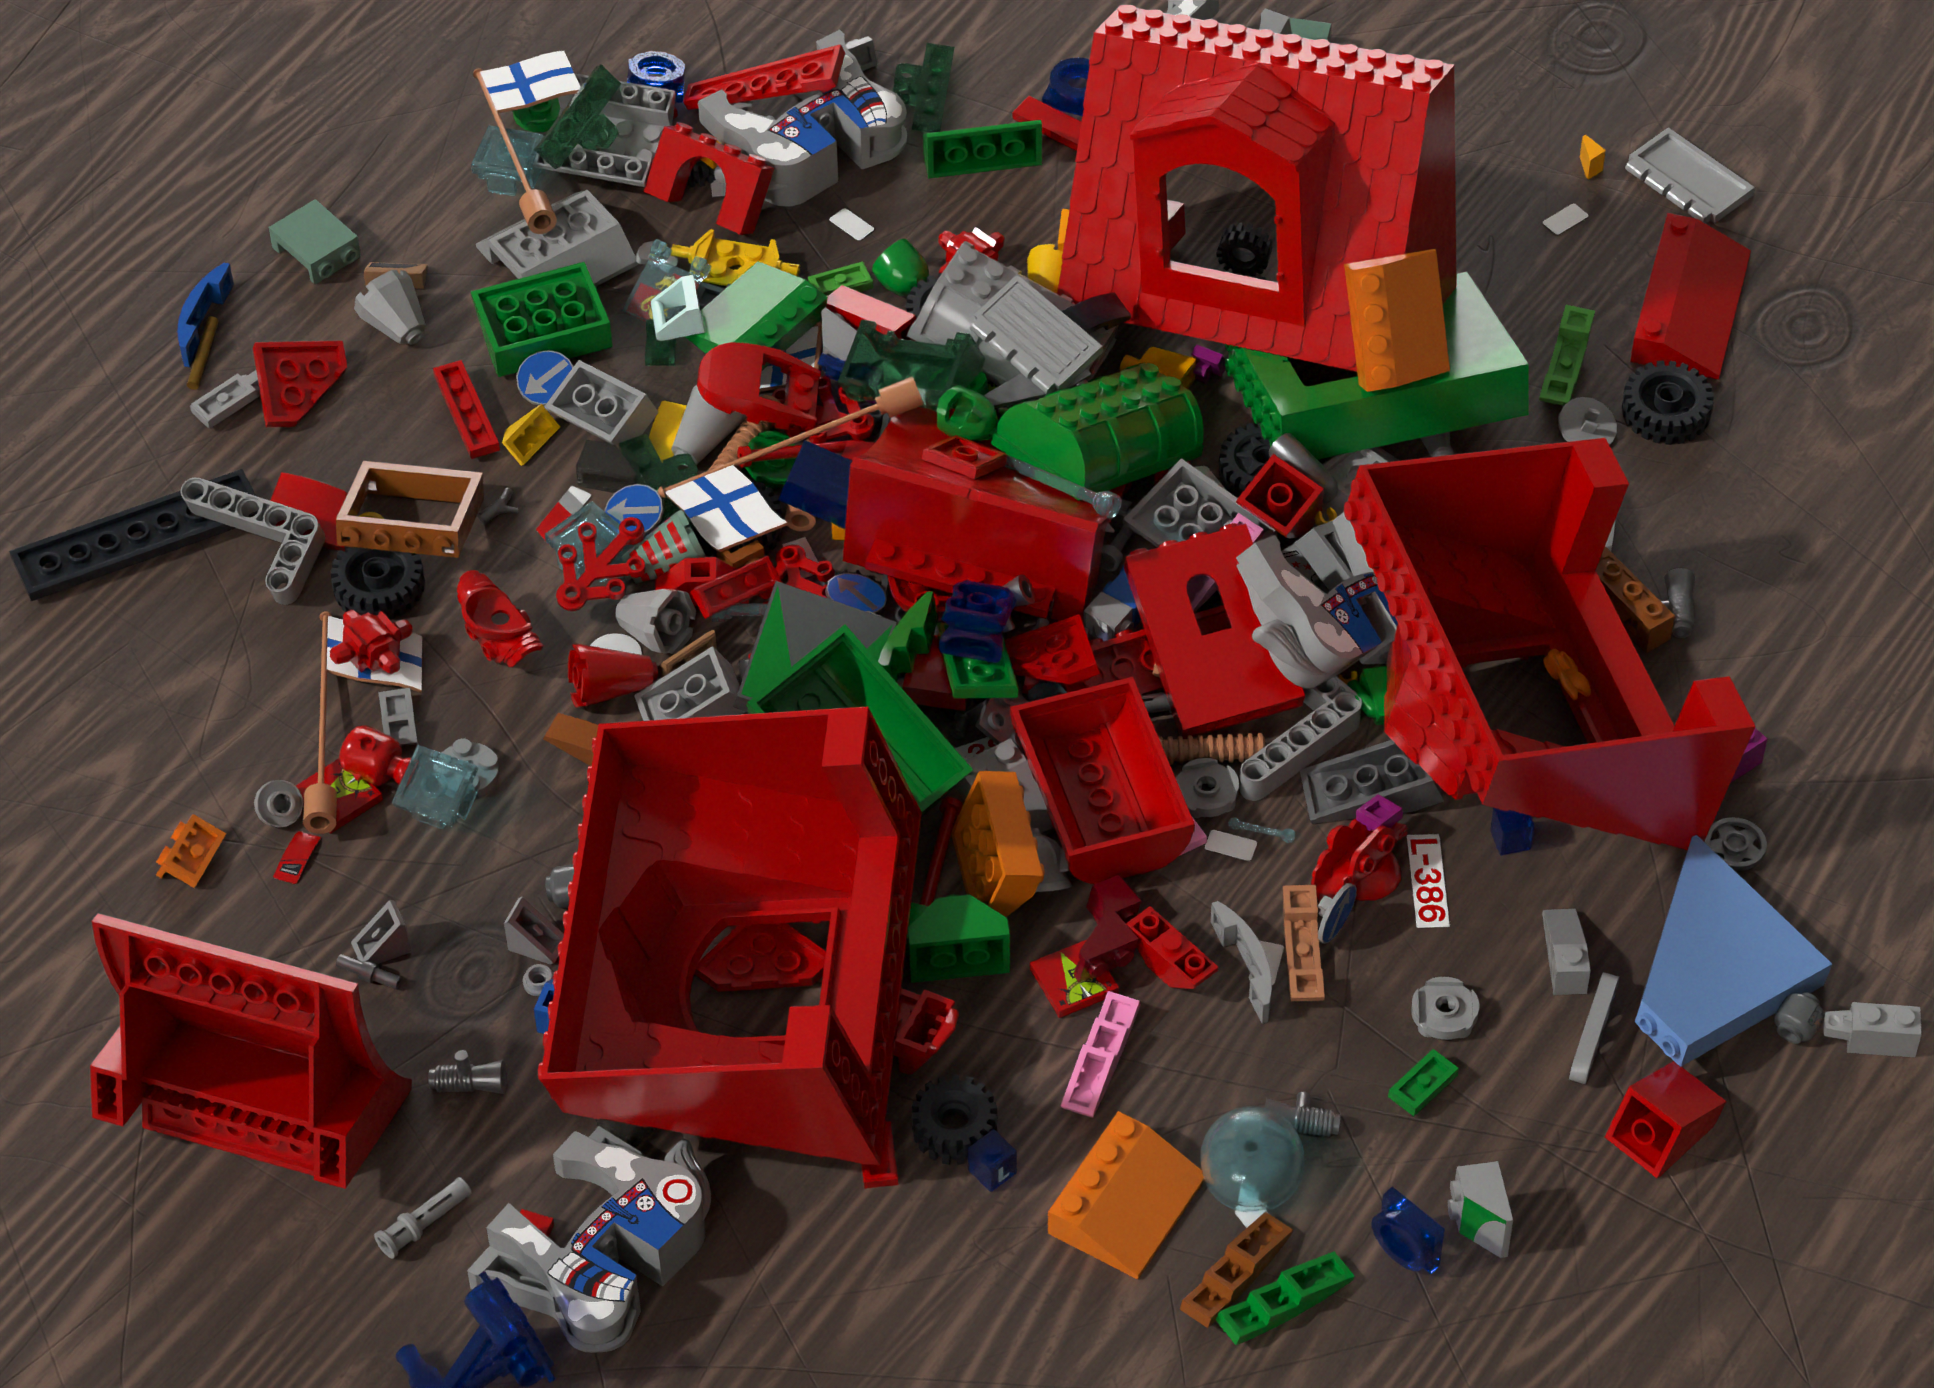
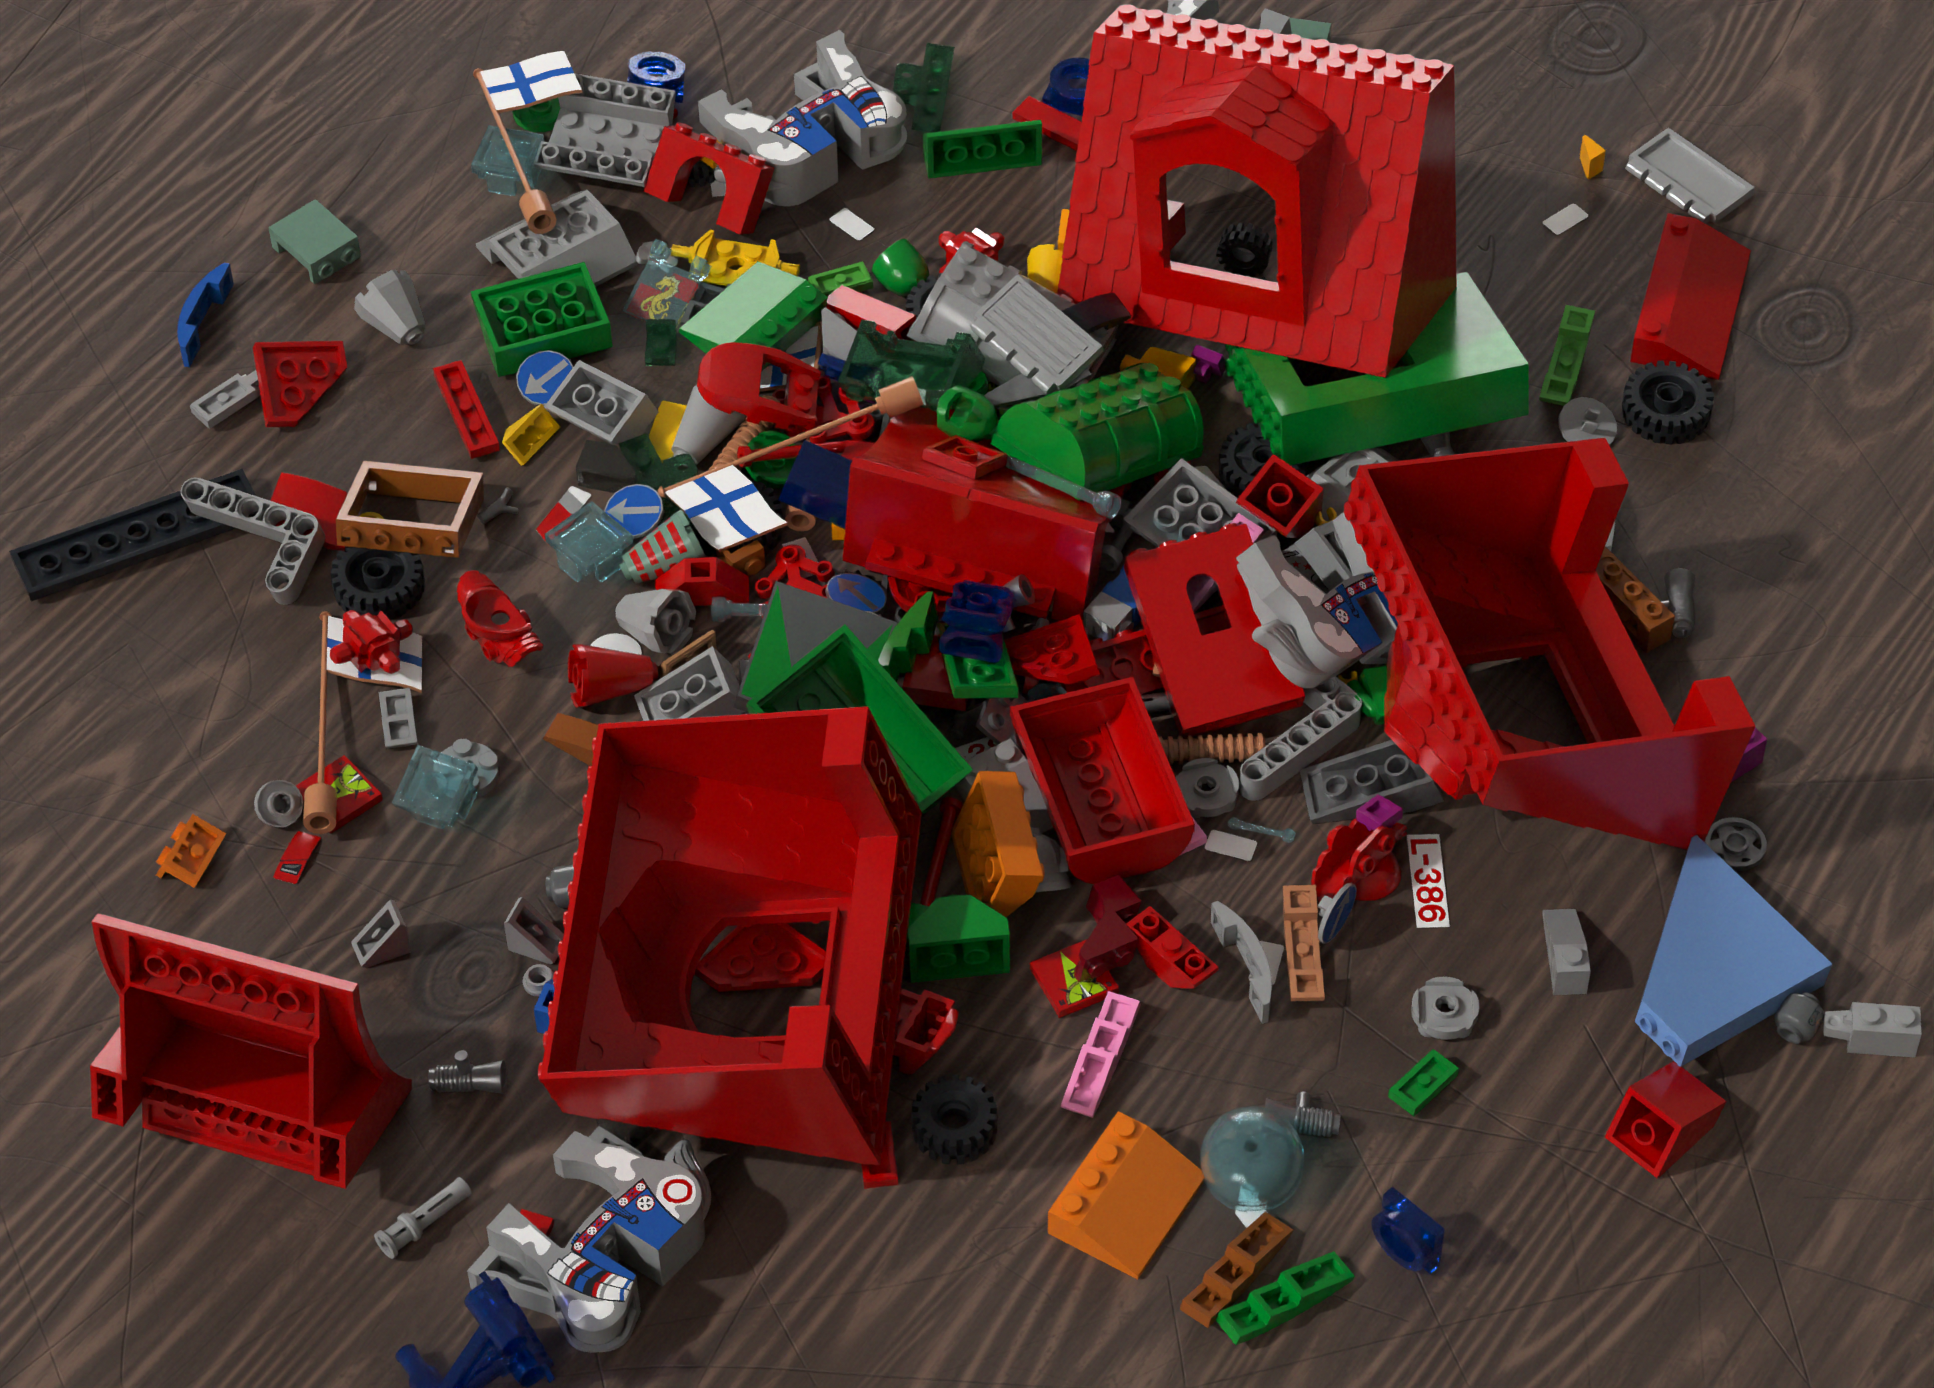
pearl gold bar [187,316,219,390] -> none
flat silver bar [336,954,402,989] -> none
red piece [339,725,420,787] -> none
medium nougat slope [364,262,428,289] -> none
clear green plate [534,64,621,169] -> none
red plant [556,517,646,611] -> none
light aqua tile [651,275,704,341] -> none
red wing [683,44,845,110] -> none
red tile [691,556,782,619] -> none
light grey tile [846,36,878,71] -> none
clear blue brick [968,1129,1017,1192] -> none
flat silver cylinder [1269,433,1338,504] -> none
orange slope [1344,249,1450,392] -> none
light grey slope [1448,1161,1513,1258] -> none
clear blue brick [1490,808,1535,856] -> none
orange plate [1543,649,1591,701] -> none
light grey beam [1569,972,1620,1085] -> none

